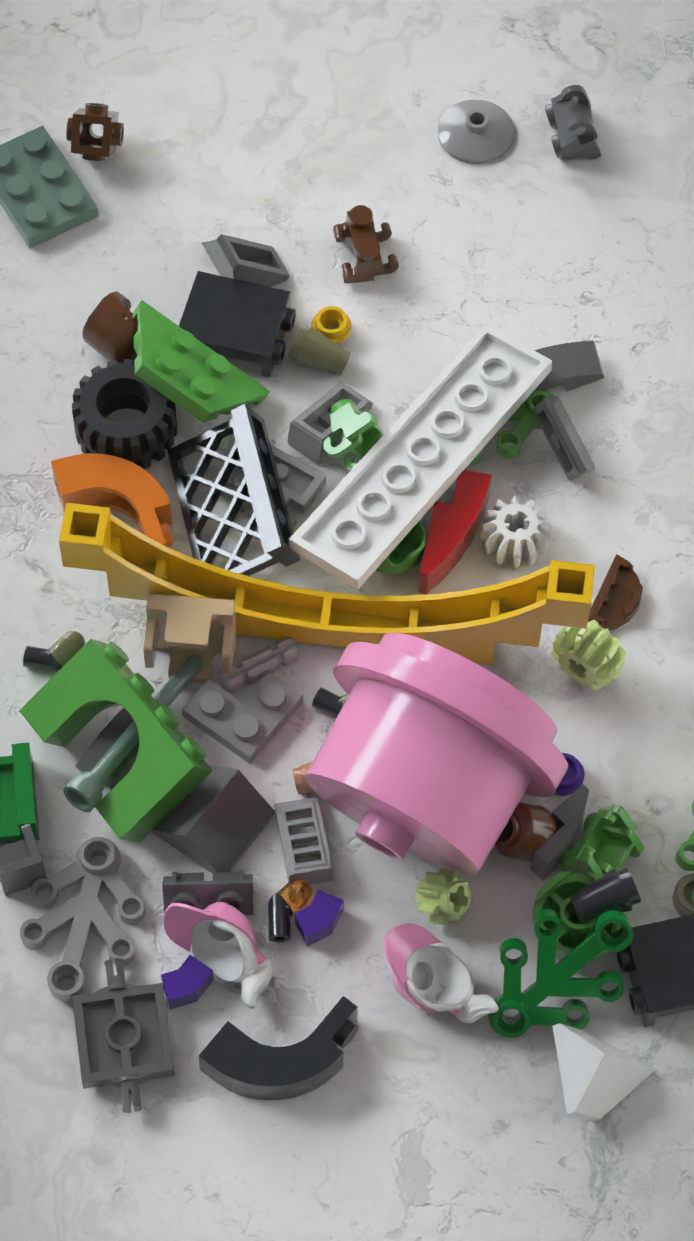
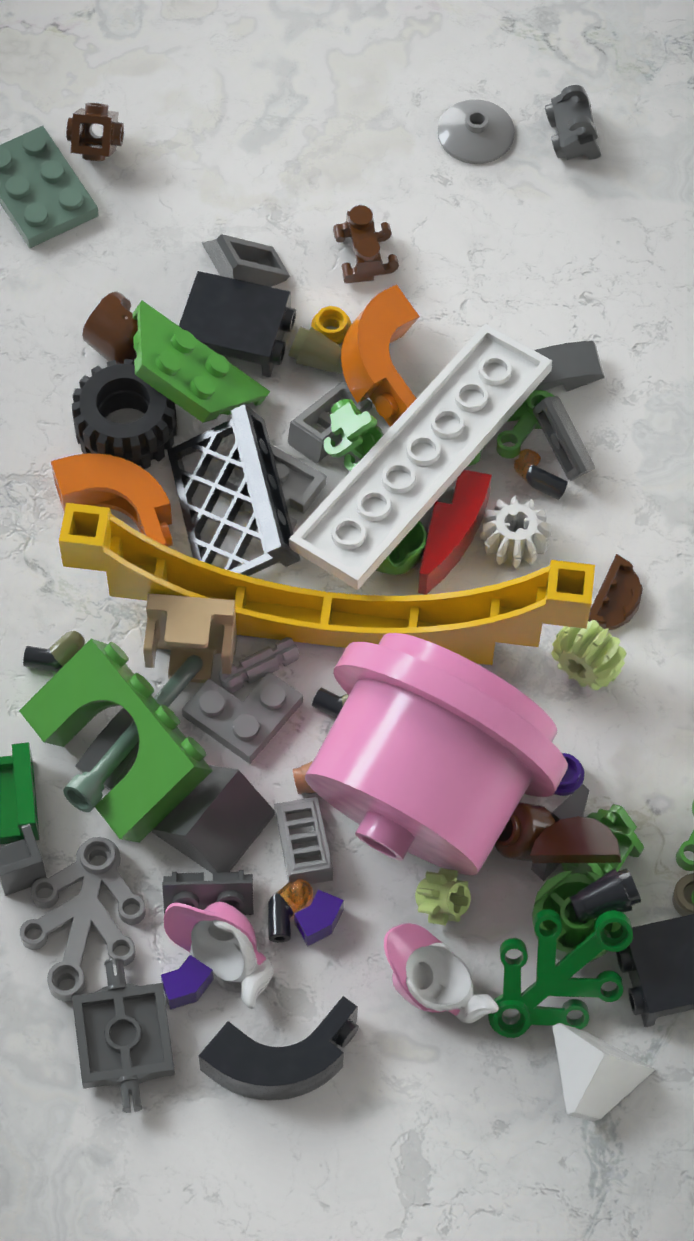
none -> orange arch [341,284,420,427]
none -> black arm [514,449,568,500]
none -> reddish brown tile [530,816,622,863]

